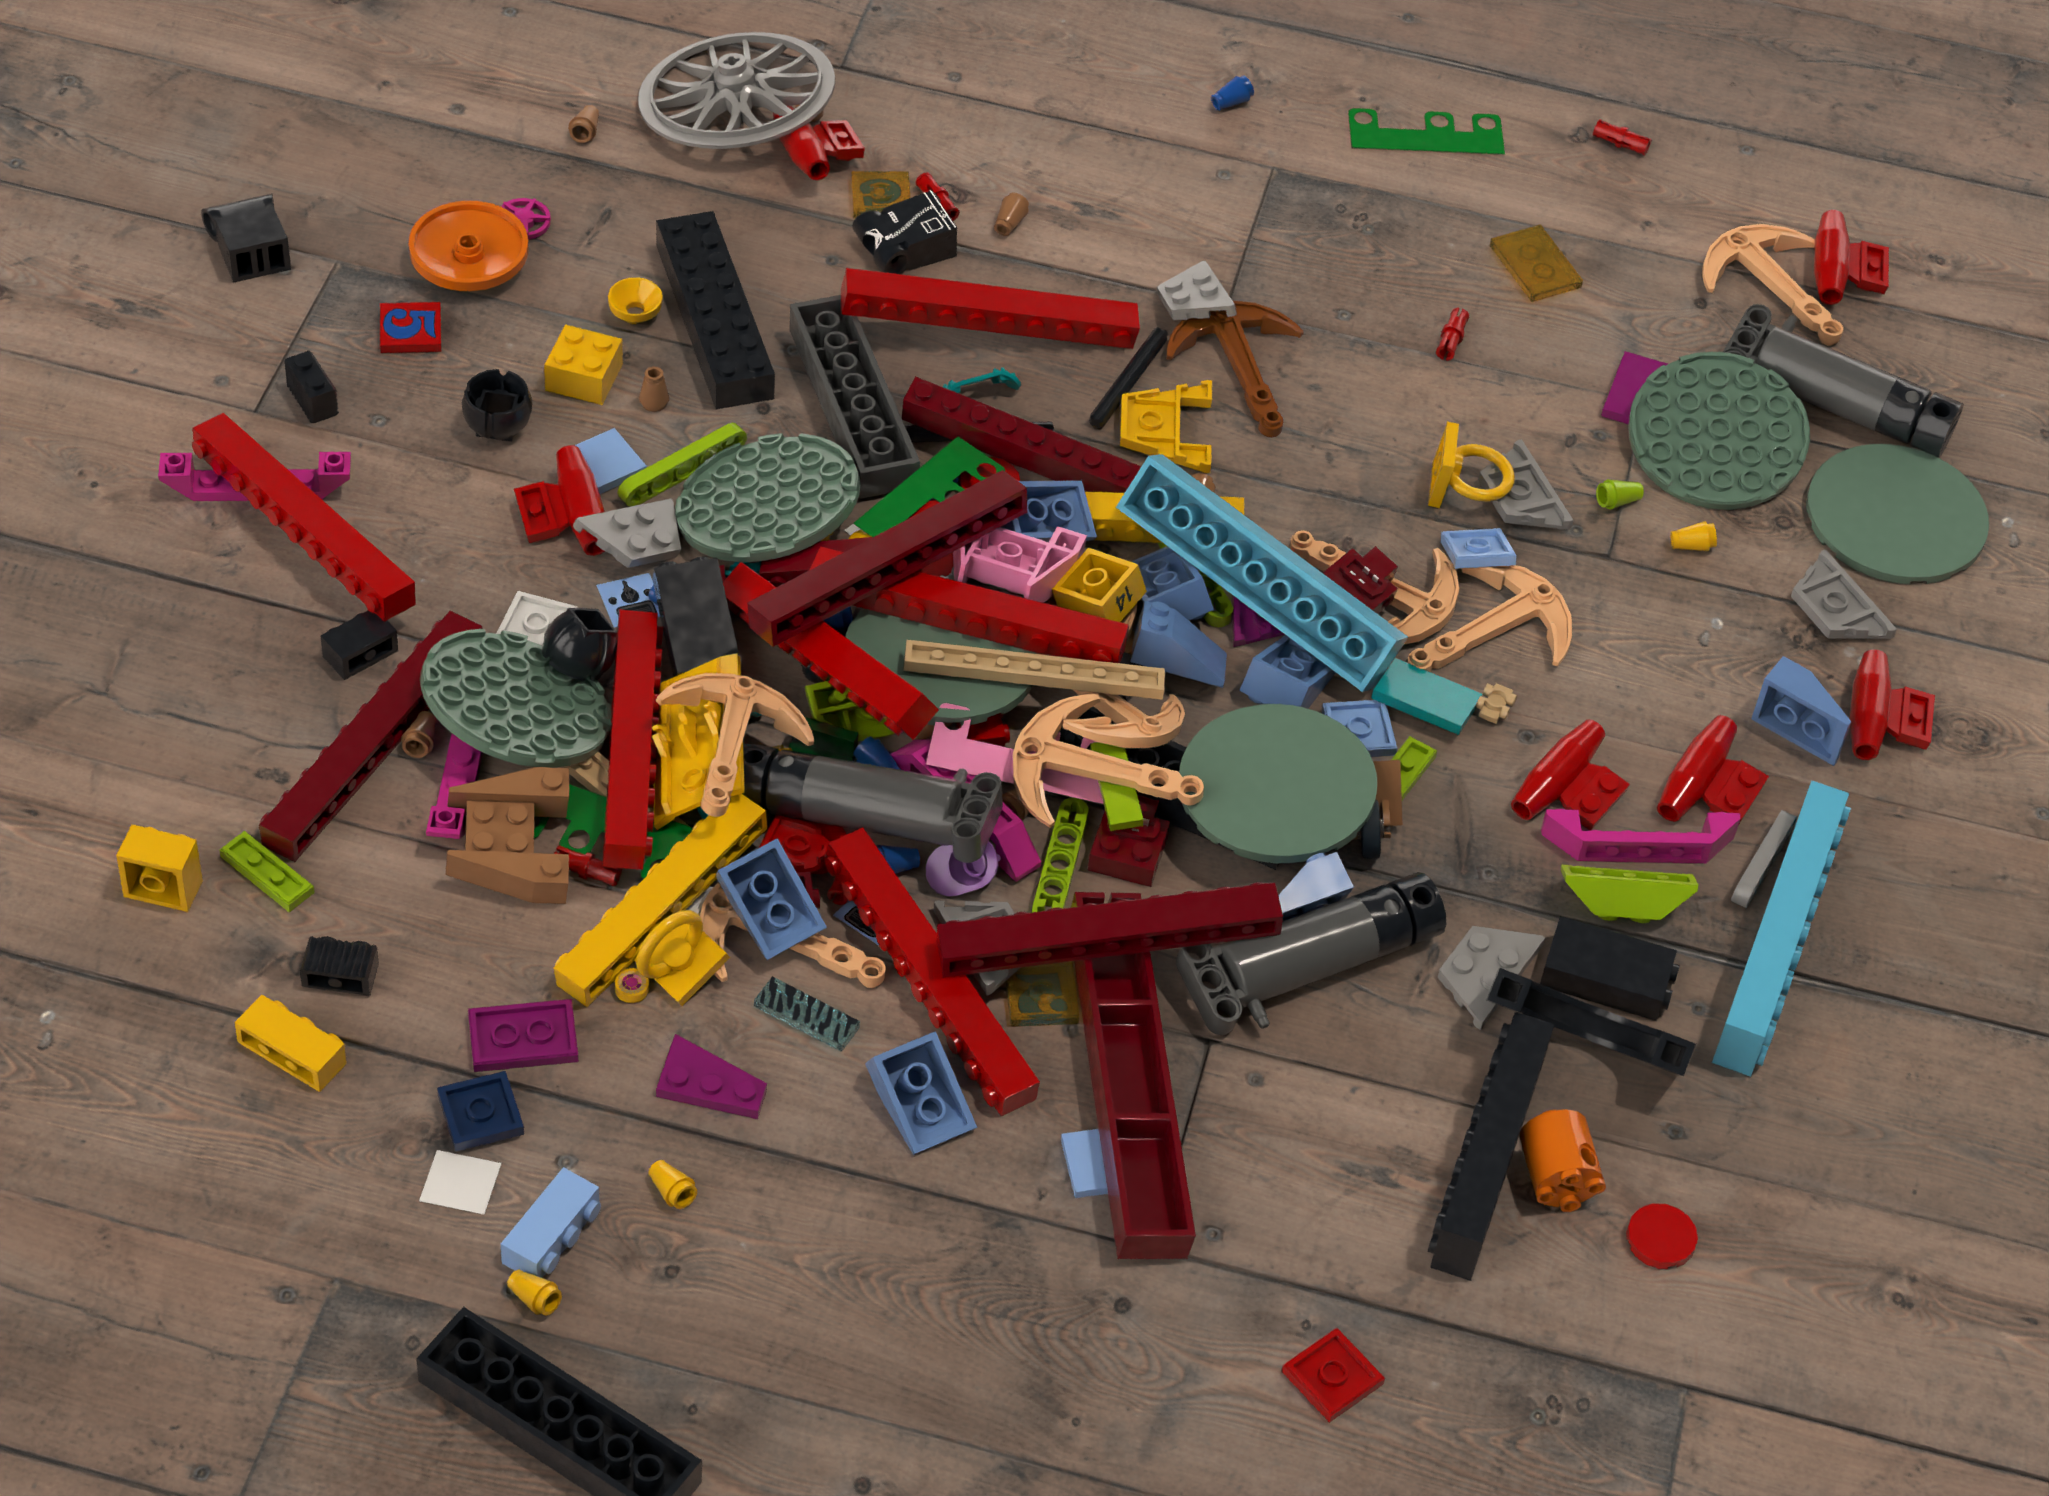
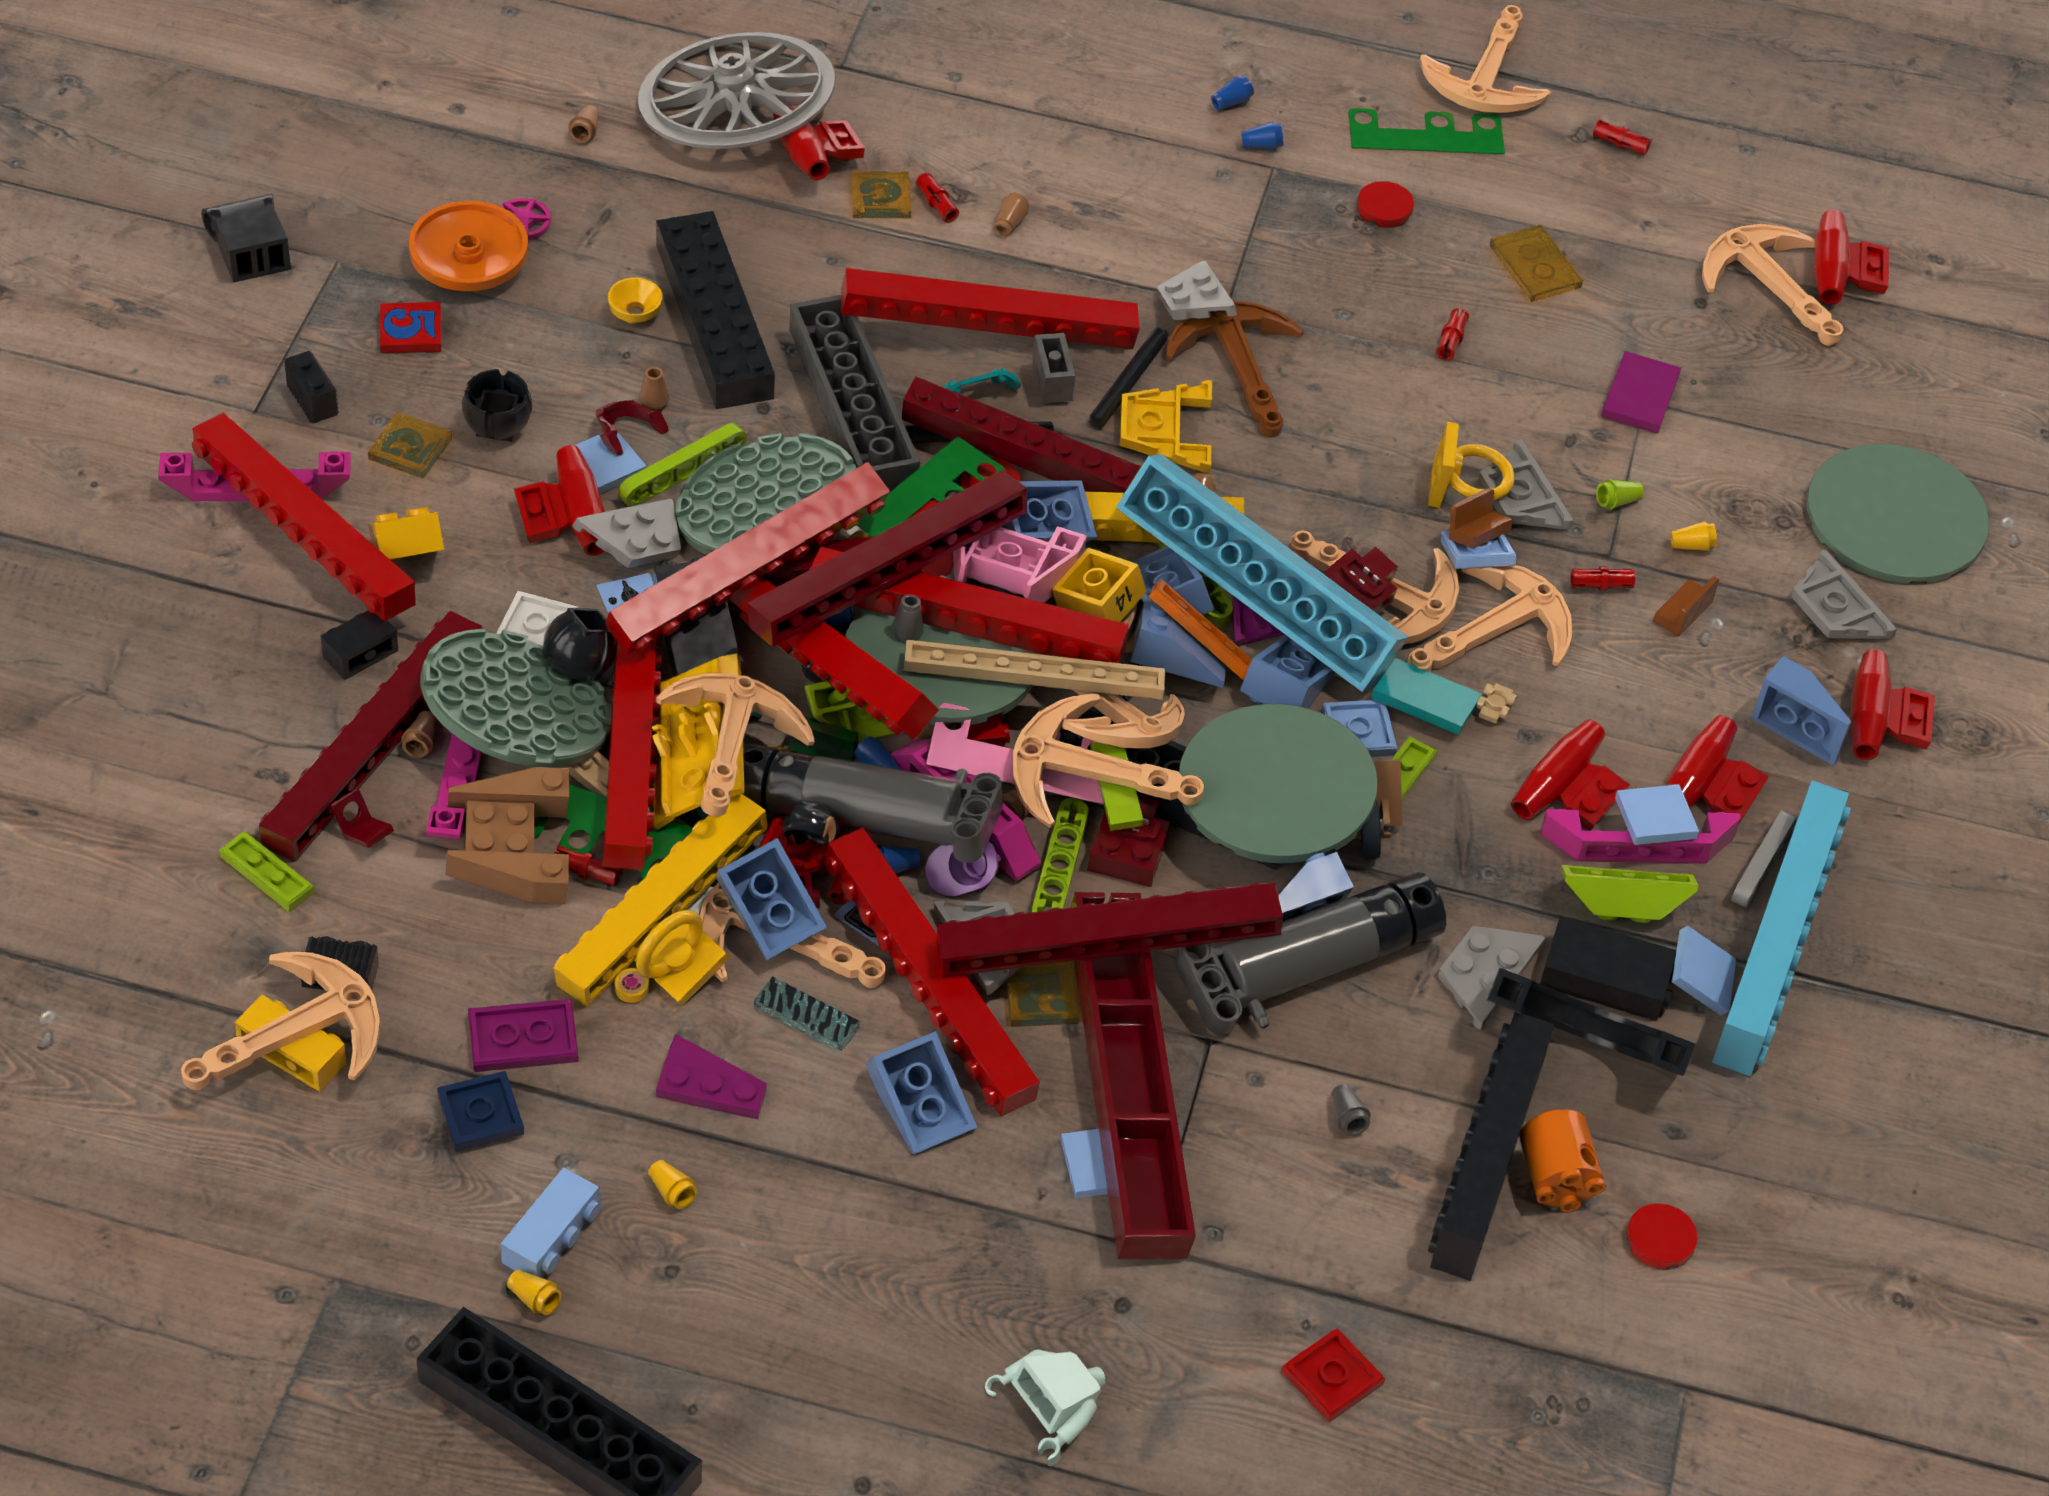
yellow brick [116,824,203,912] -> none
white sticker [419,1150,501,1214] -> none
yellow brick [544,324,623,405] -> none
black piece [852,190,957,274] -> none
sand green tile [1628,352,1810,510] -> none
dark grey piece [1723,304,1964,458] -> none
none -> light nougat piece [181,952,381,1090]
none -> dark red bracket [331,789,394,848]
none -> clear yellow tile [368,412,452,479]
none -> yellow brick [368,507,445,560]
none -> dark red helmet [596,400,669,455]
none -> brick [605,462,890,654]
none -> black hair [781,800,840,845]
none -> flat silver cone [891,594,924,643]
none -> light aqua torso [985,1349,1106,1466]
none -> flat silver brick [1032,333,1075,403]
none -> orange tile [1149,579,1252,680]
none -> blue cone [1242,121,1283,150]
none -> flat silver cone [1331,1084,1371,1135]
none -> red tile [1357,181,1415,227]
none -> light nougat piece [1420,5,1551,113]
none -> dark orange panel [1449,488,1512,549]
none -> red pin [1570,566,1636,591]
none -> light blue tile [1615,784,1699,845]
none -> dark orange panel [1653,576,1719,636]
none -> light blue tile [1672,926,1736,1016]

